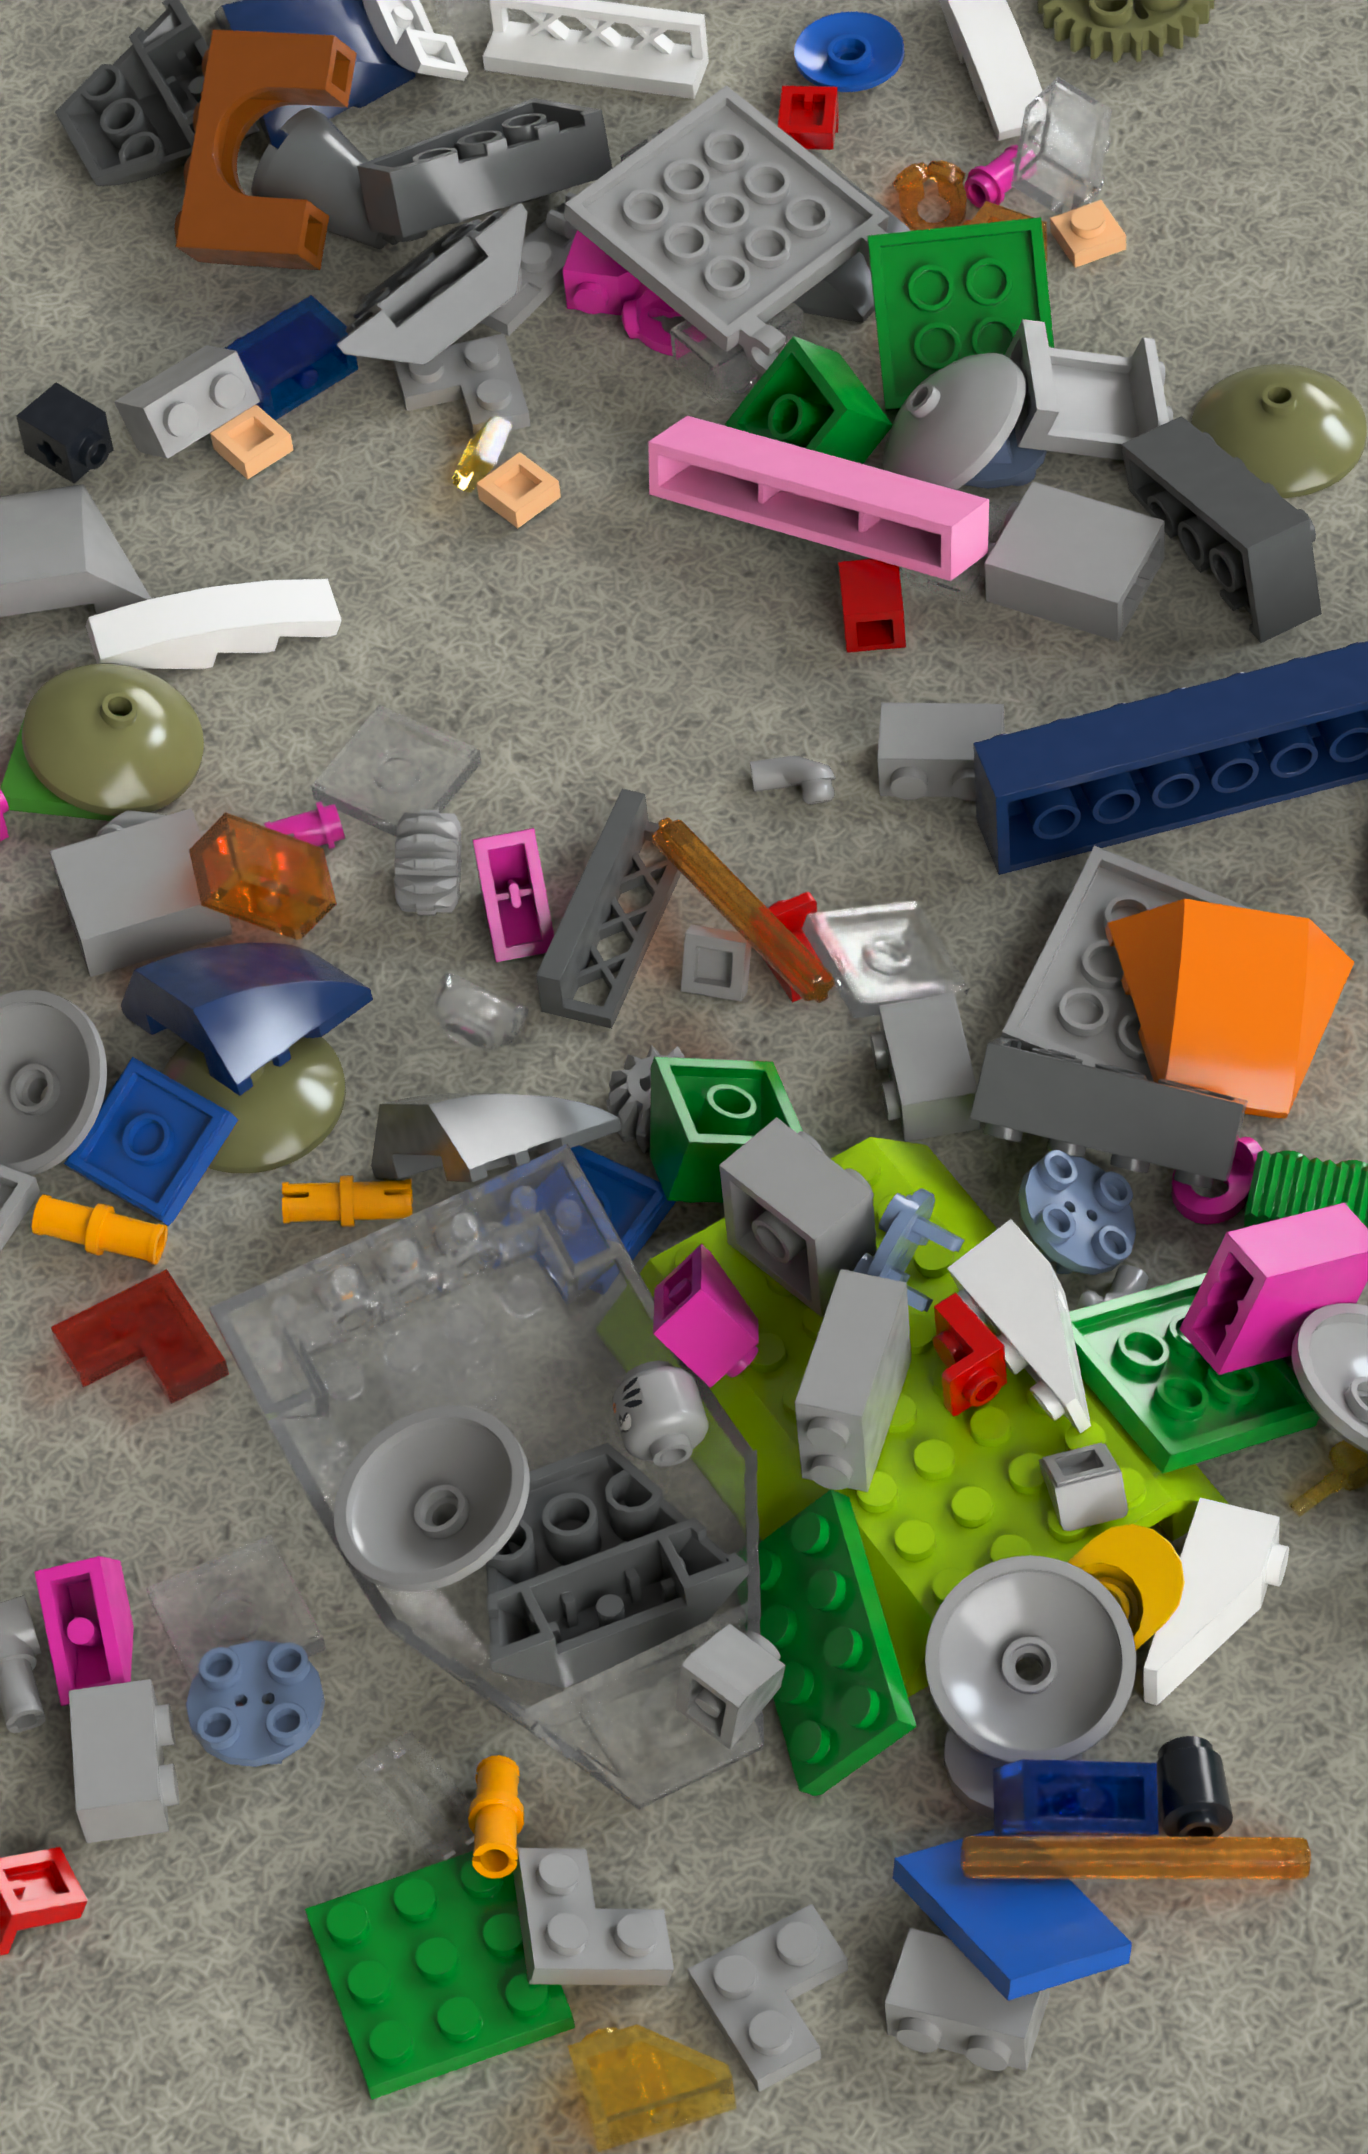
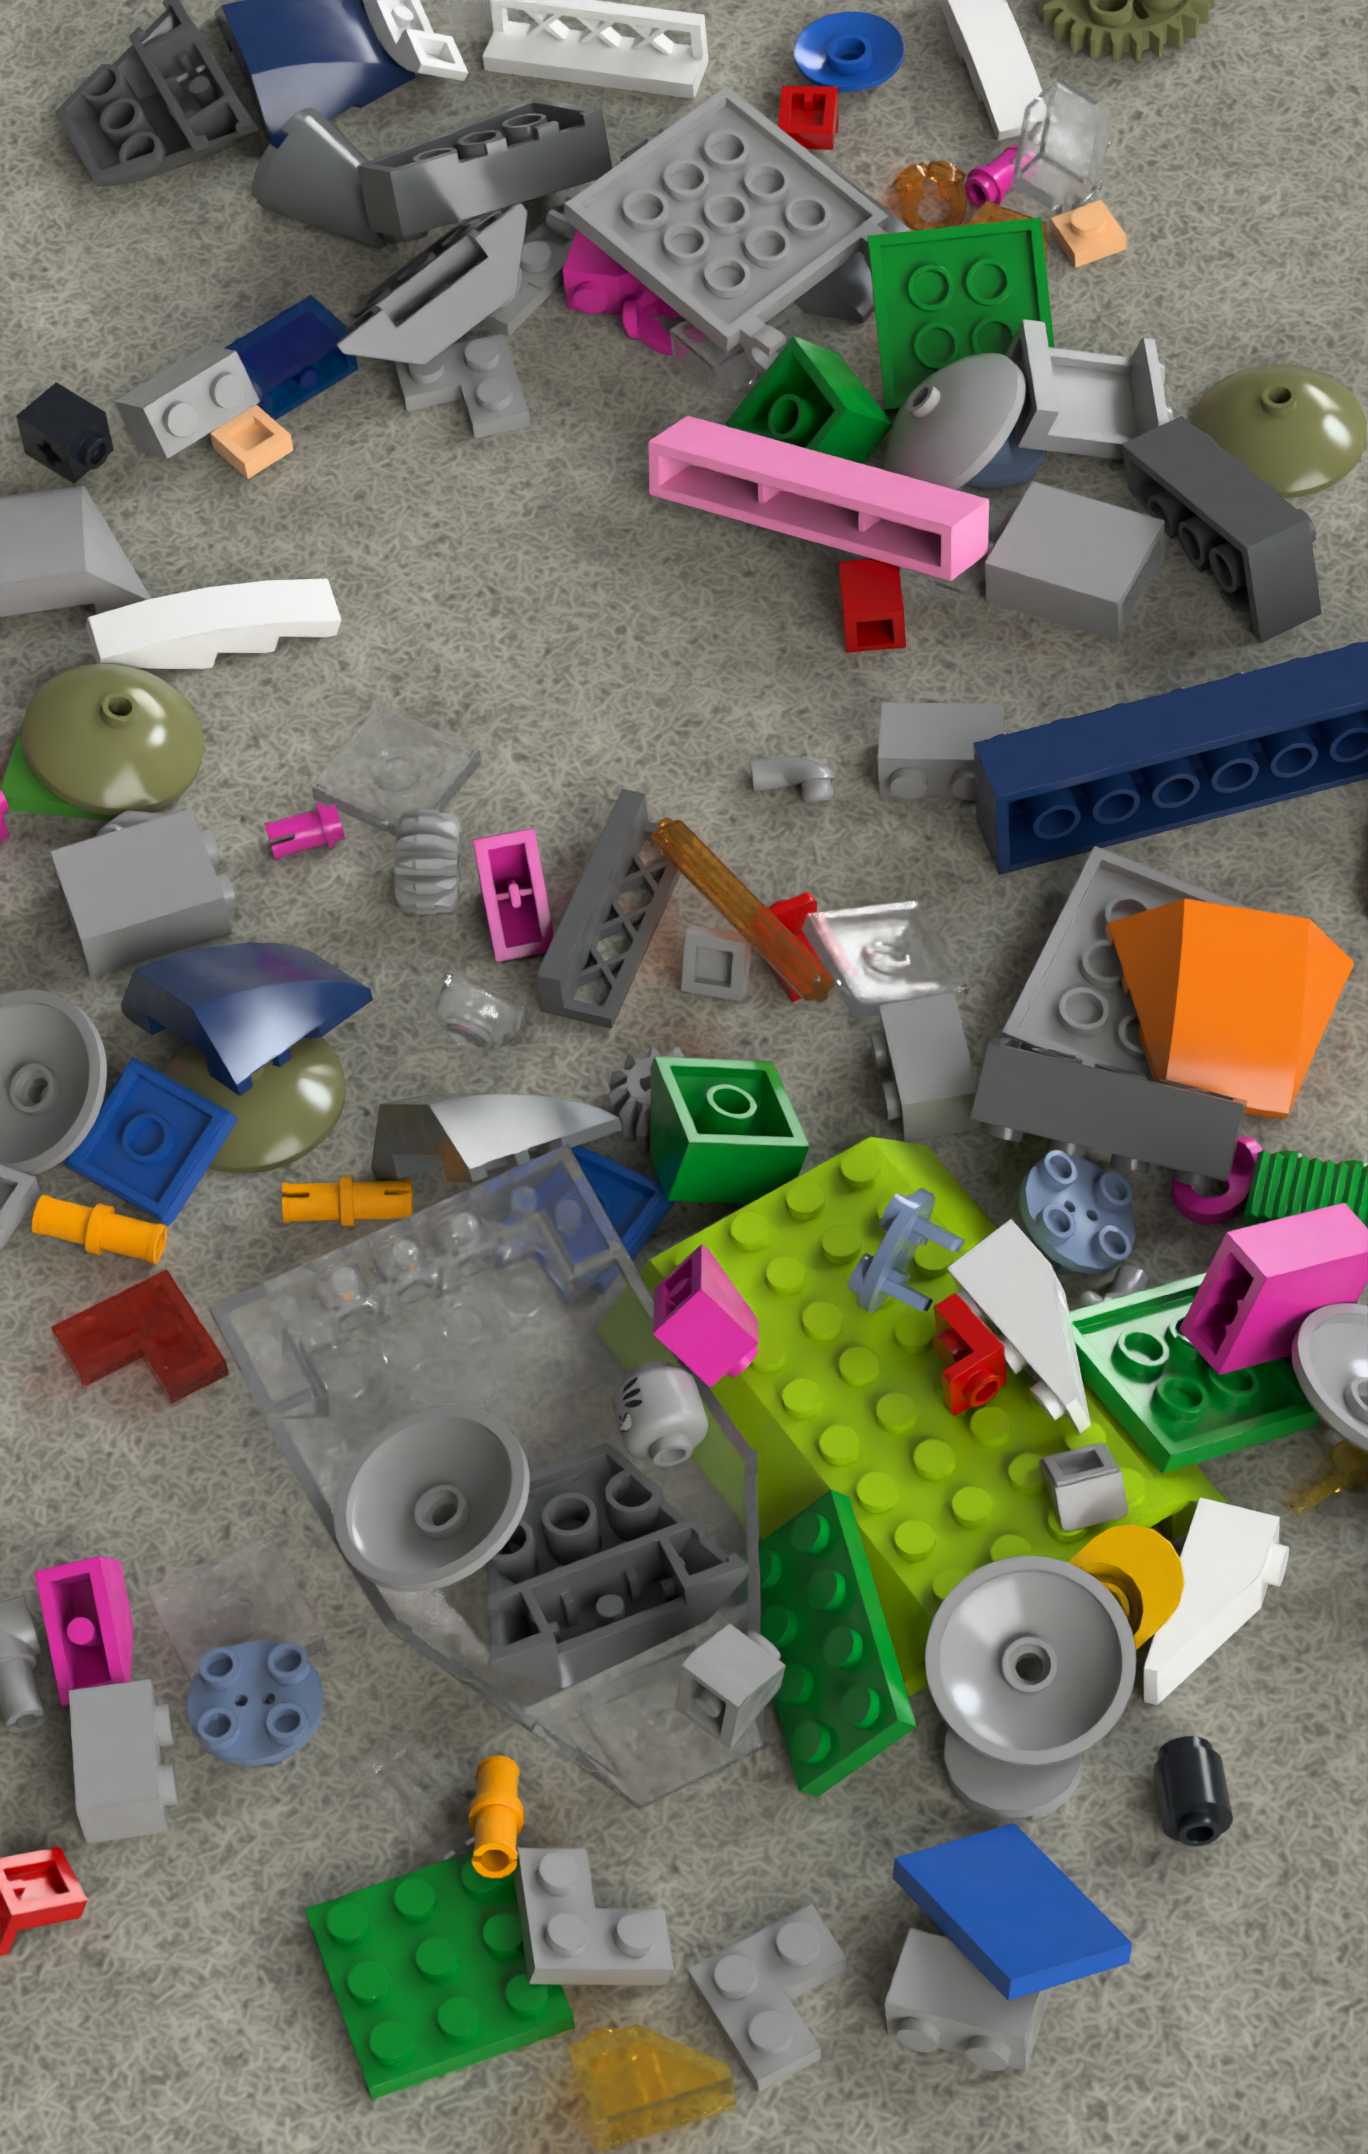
dark orange arch [174,29,357,271] -> none
clear orange brick [189,812,337,940] -> none
clear yellow tile [452,414,513,493] -> none
light nougat plate [477,452,561,528] -> none
light grey brick [719,1117,877,1317] -> none
light grey brick [795,1269,912,1492] -> none
clear orange axle [960,1836,1311,1880] -> none
clear blue brick [993,1759,1159,1843] -> none

